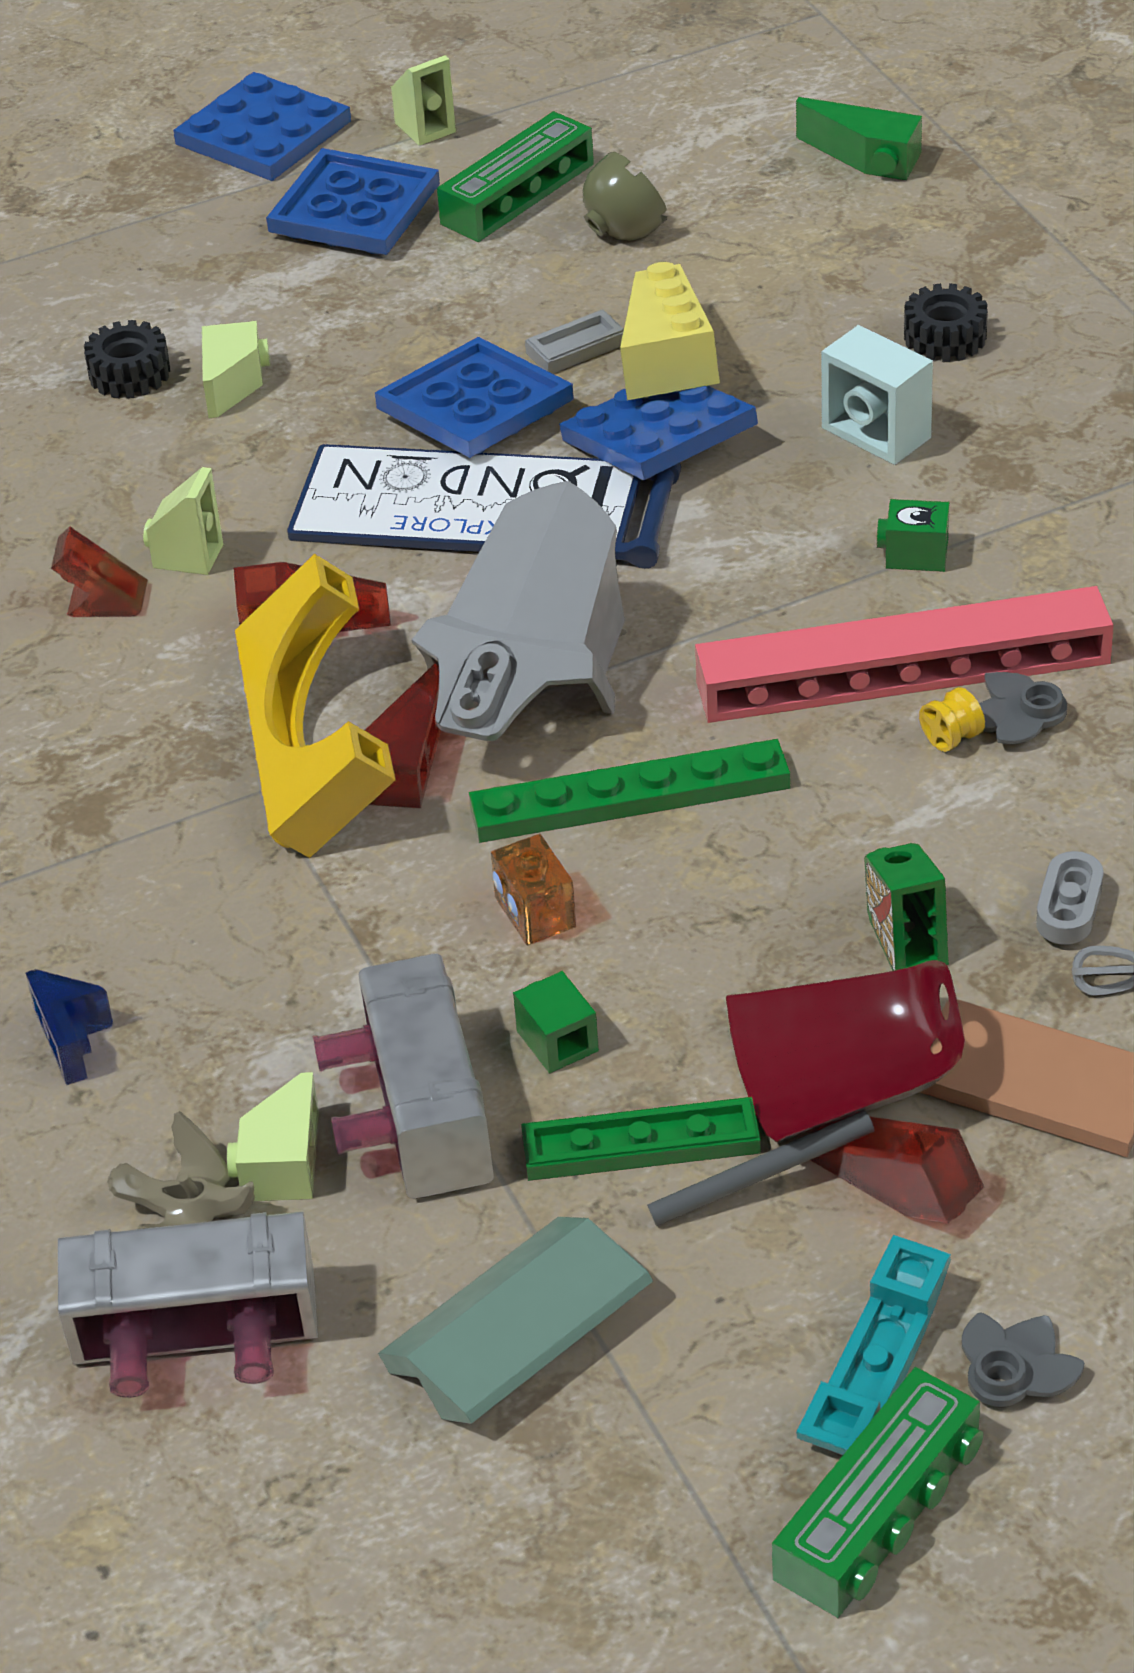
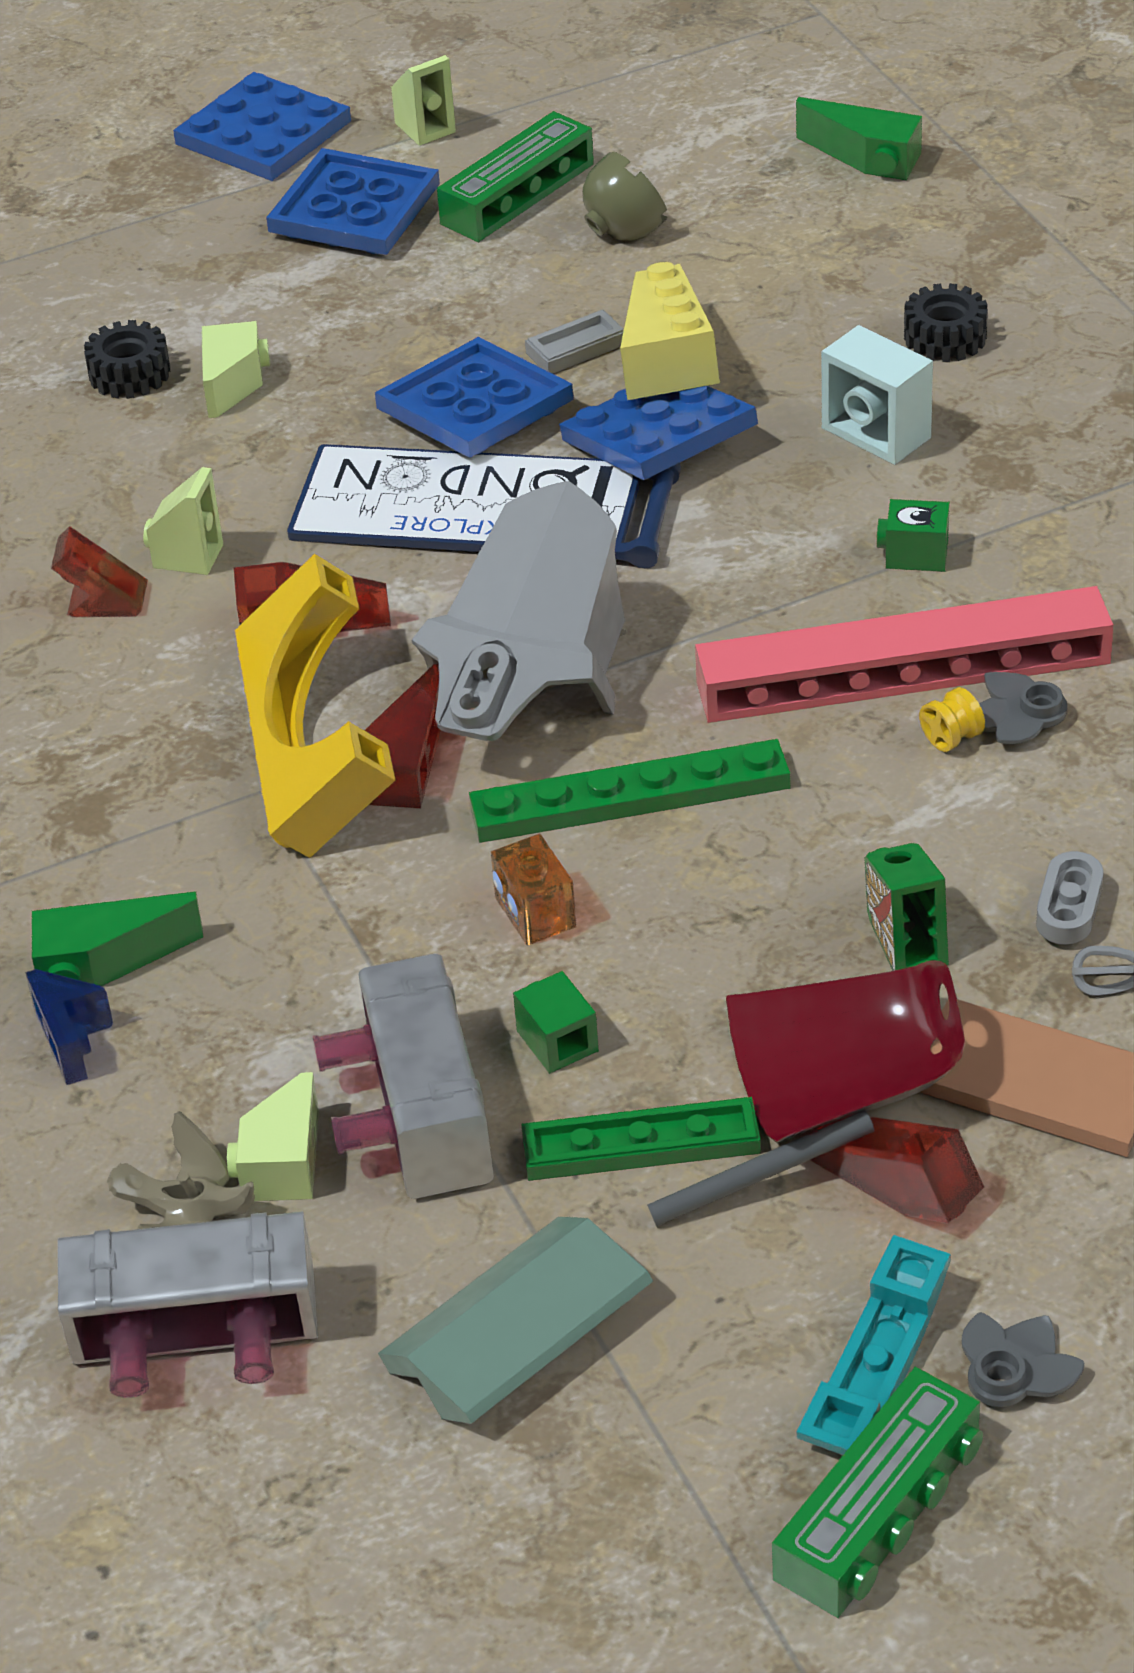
none -> green slope [32,891,204,996]

